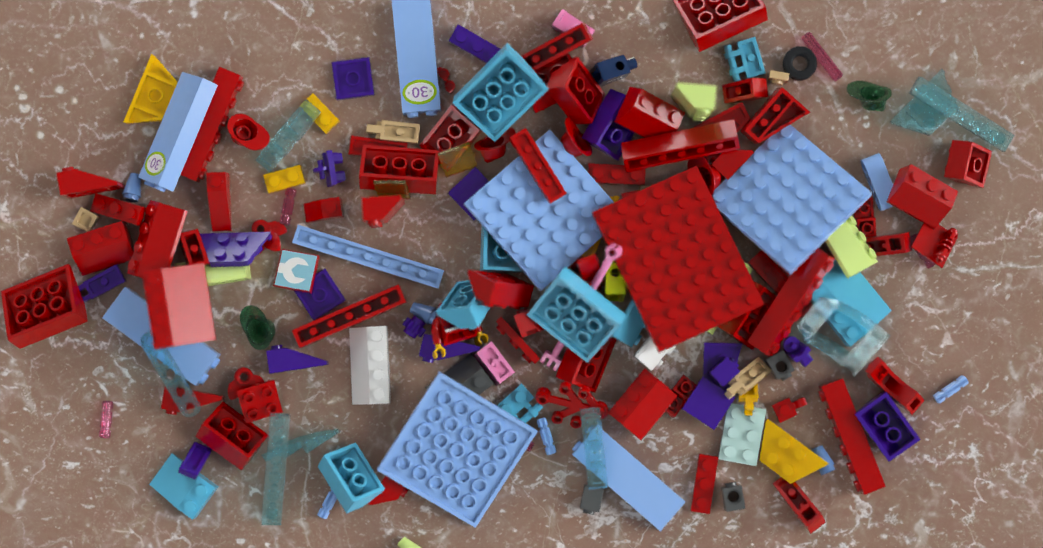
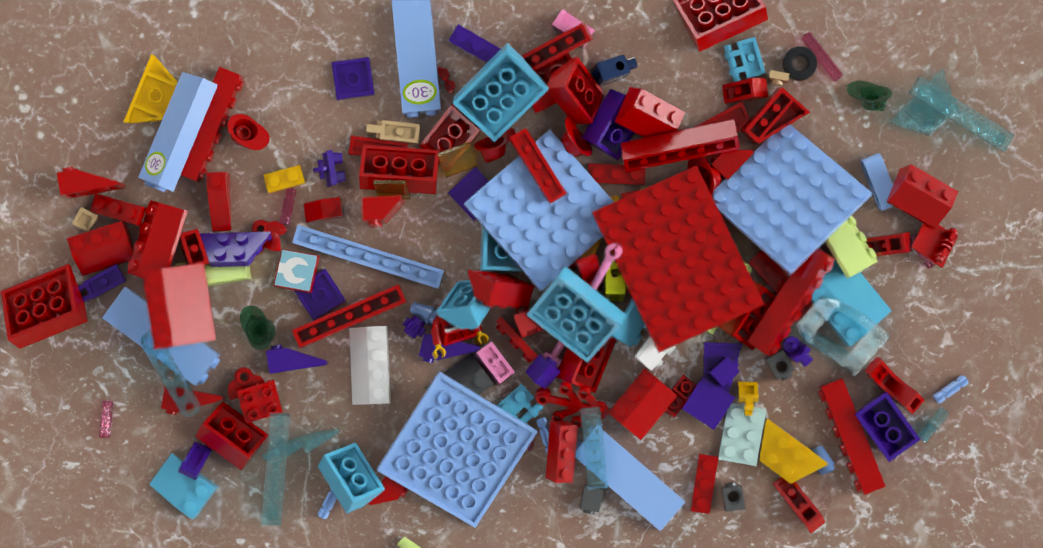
medium blue cone [122,173,141,202] -> none
clear light blue slope [256,100,321,172] -> none
yellow plate [300,93,340,134] -> none
yellowish green slope [671,83,717,122] -> none
tan hinge [724,357,772,400] -> none
red plate [771,397,807,423] -> none
red slope [854,196,877,237] -> none
red slope [944,140,992,188] -> none
none -> dark purple brick [525,354,561,389]
none -> red brick [545,421,578,483]
none -> clear light blue axle [918,407,949,443]

